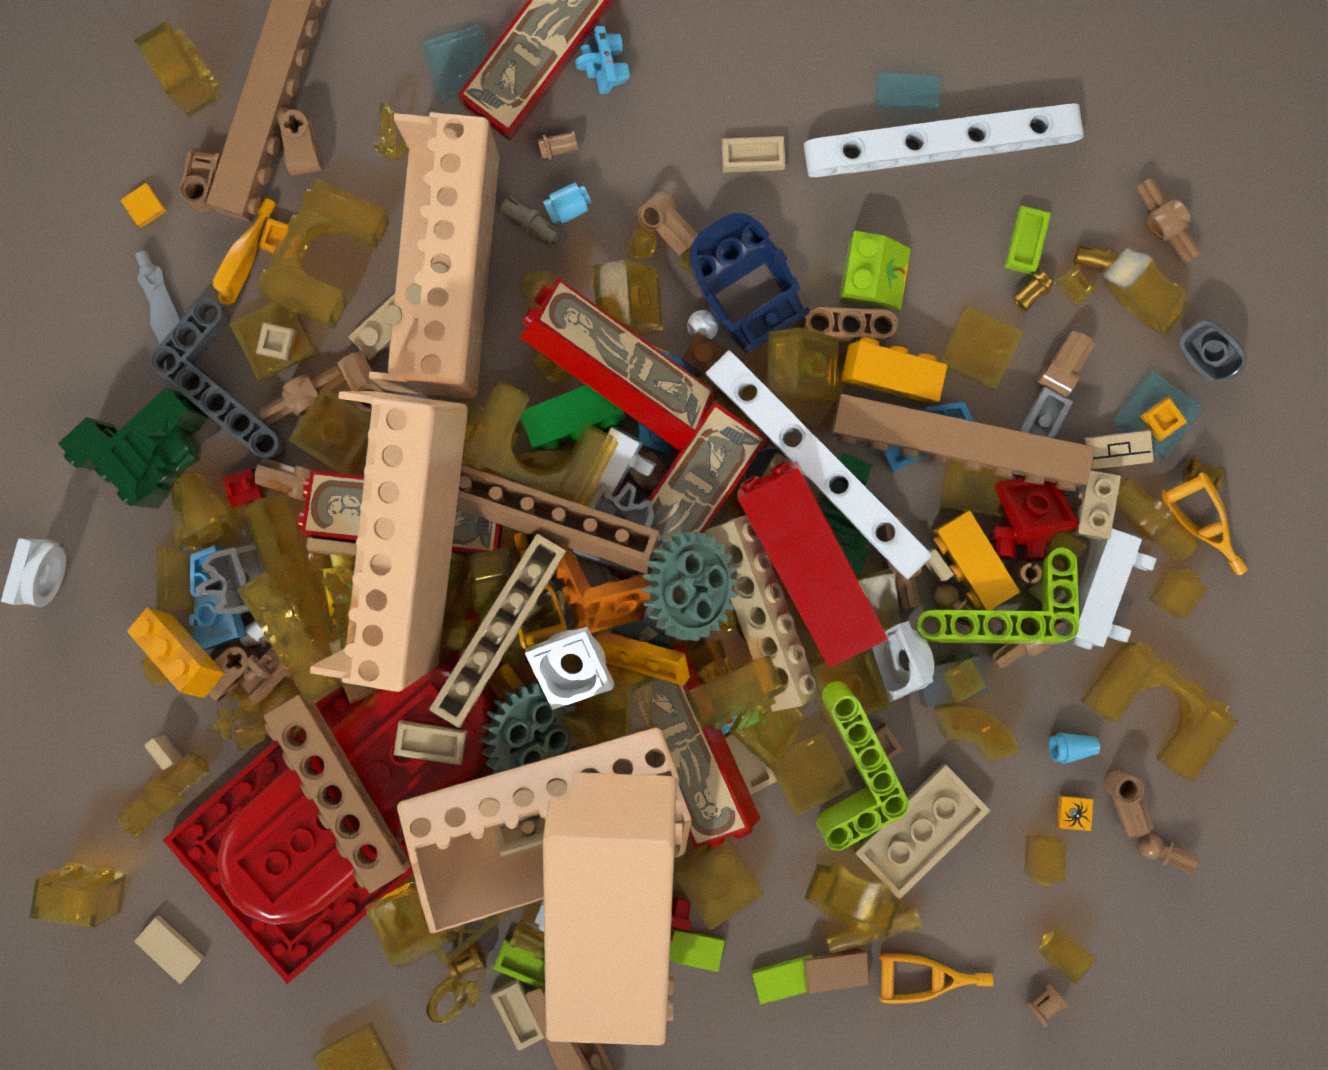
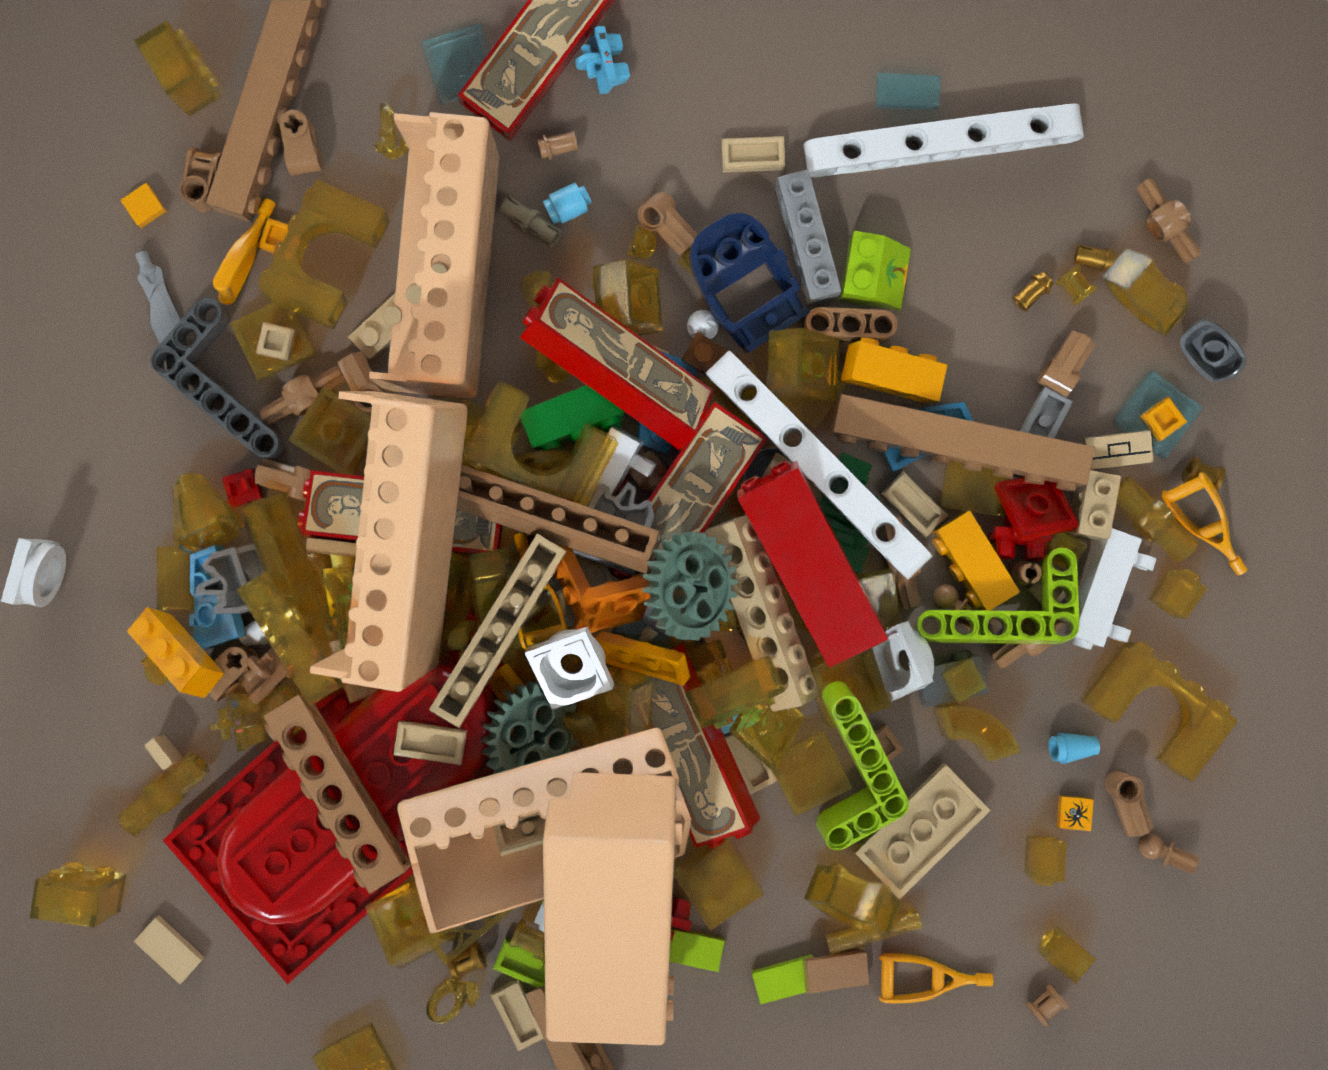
dark green brick [58,387,209,509] -> none
tan tile [925,549,954,581] -> none
clear yellow plate [938,305,1024,391] -> none
lime tile [1003,205,1051,275] -> none
none -> light grey brick [775,169,842,307]
none -> tan tile [880,471,948,538]

